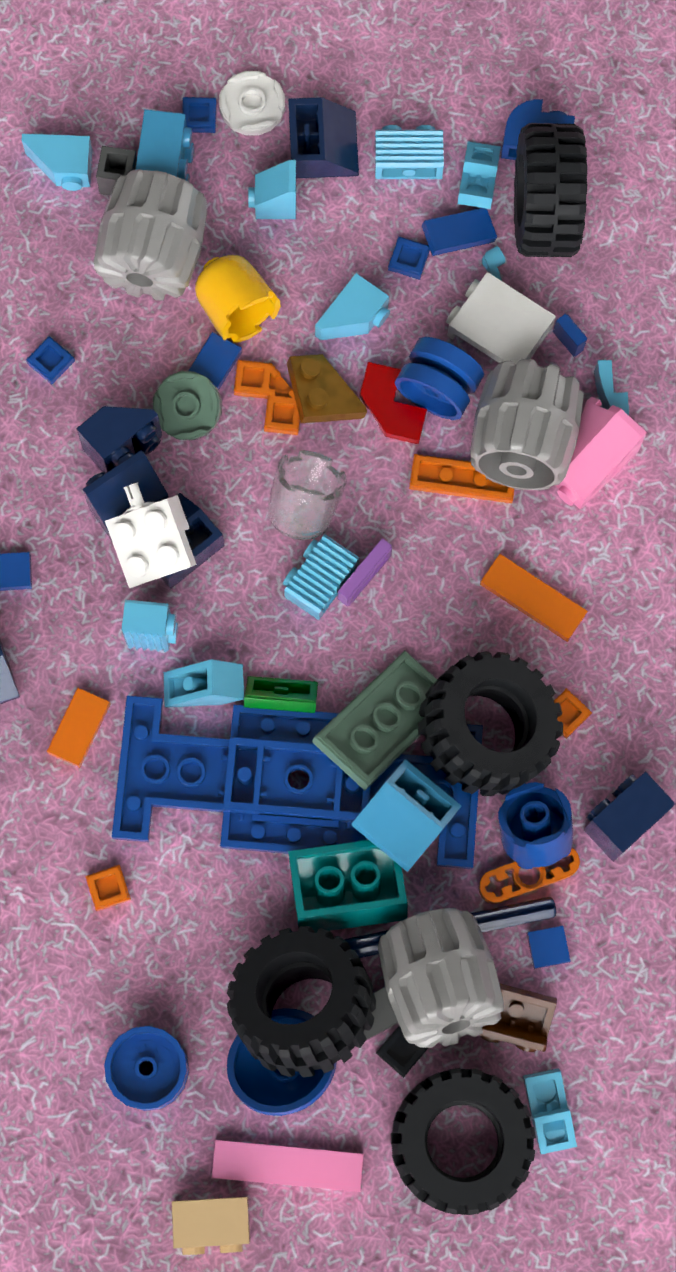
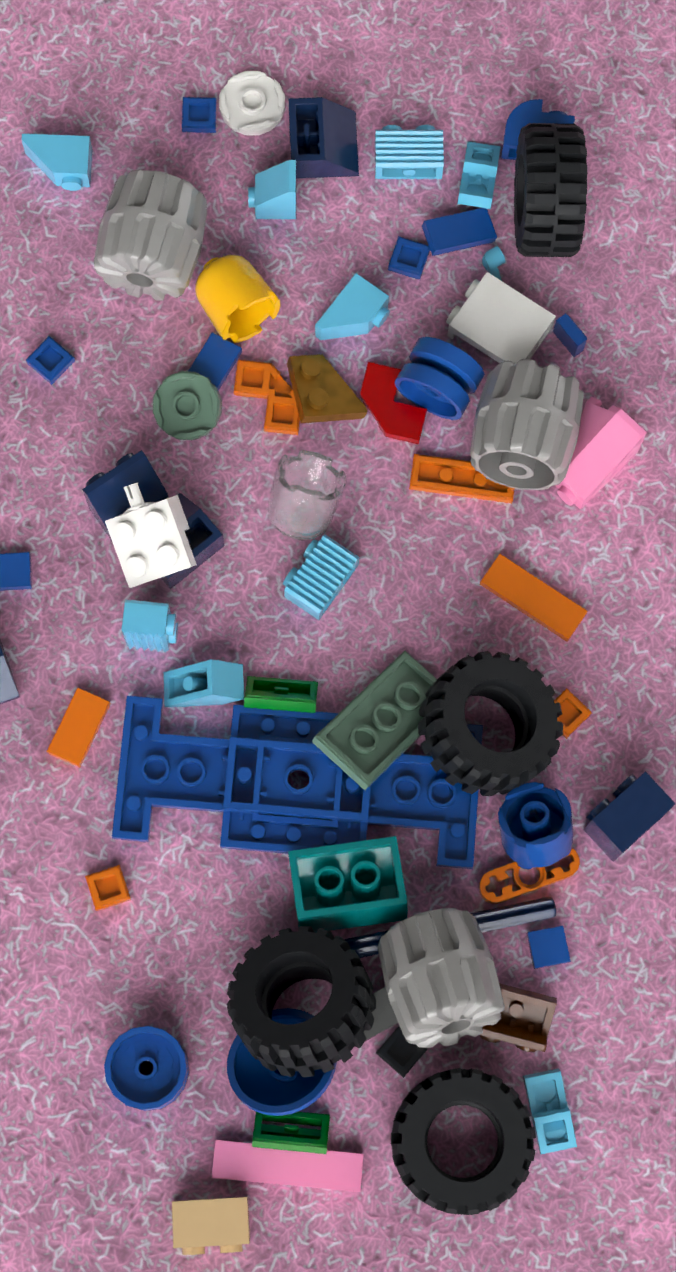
dark blue slope [76,406,162,474] -> none
dark grey brick [96,146,137,195] -> none
dark azure brick [135,109,194,182] -> none
medium lavender tile [337,538,392,606] -> none
dark azure slope [351,759,461,872] -> none
medium azure slope [594,360,629,415] -> none
none -> green tile [252,1111,330,1154]

